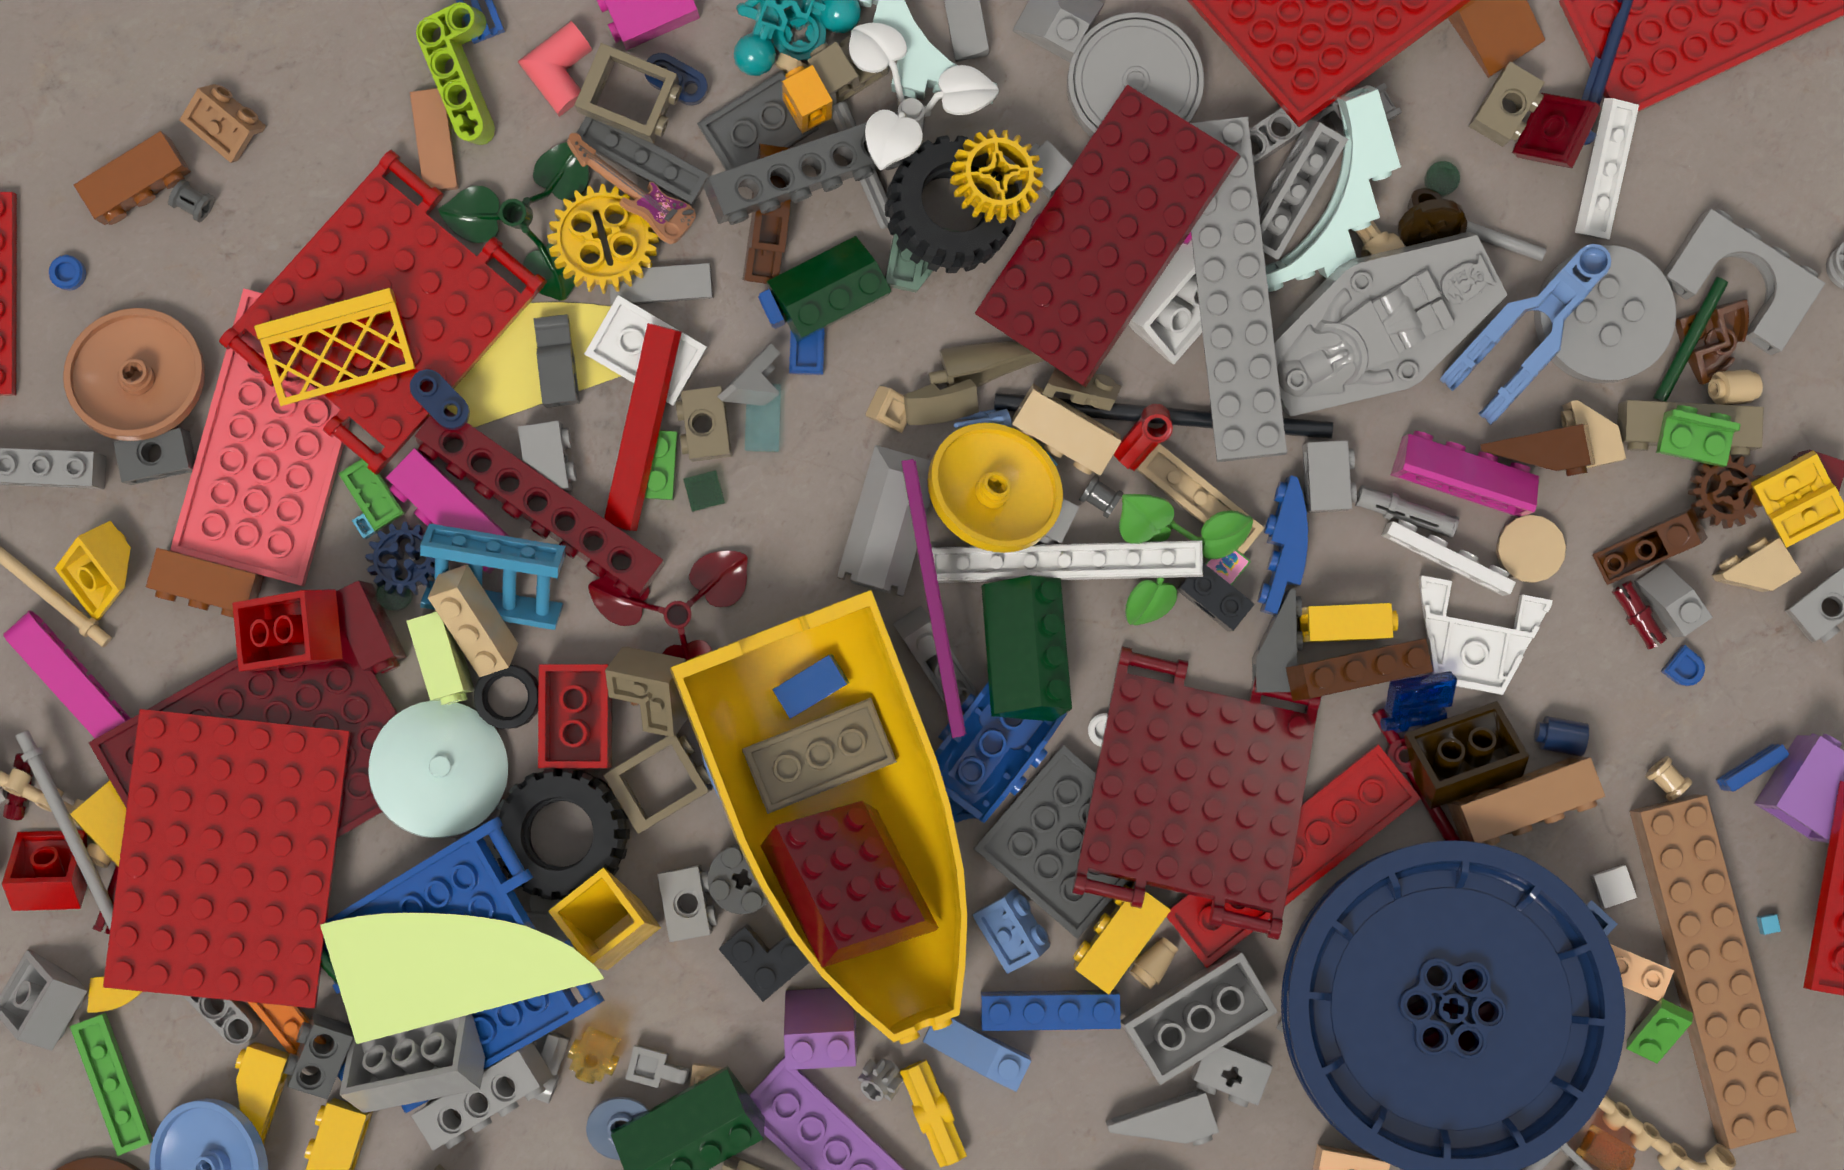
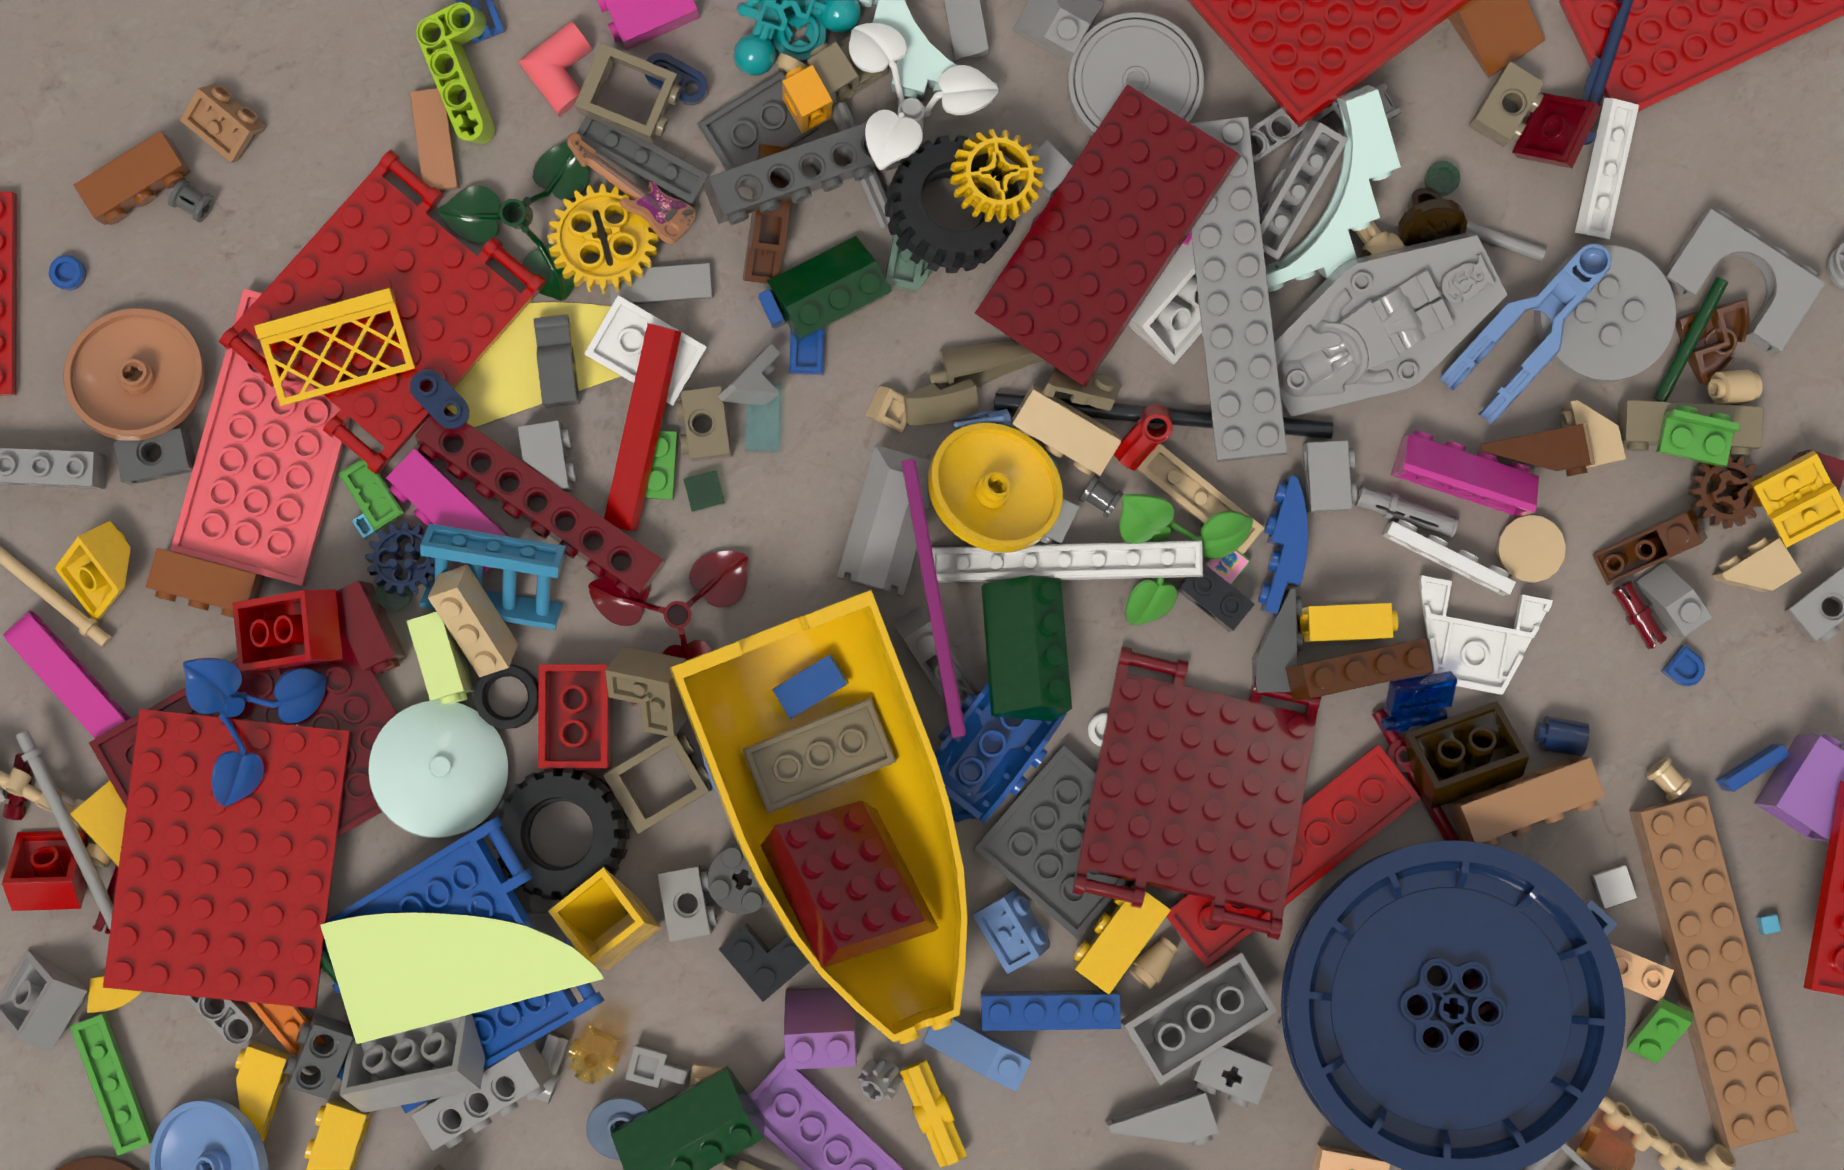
none -> blue plant [183,658,327,807]

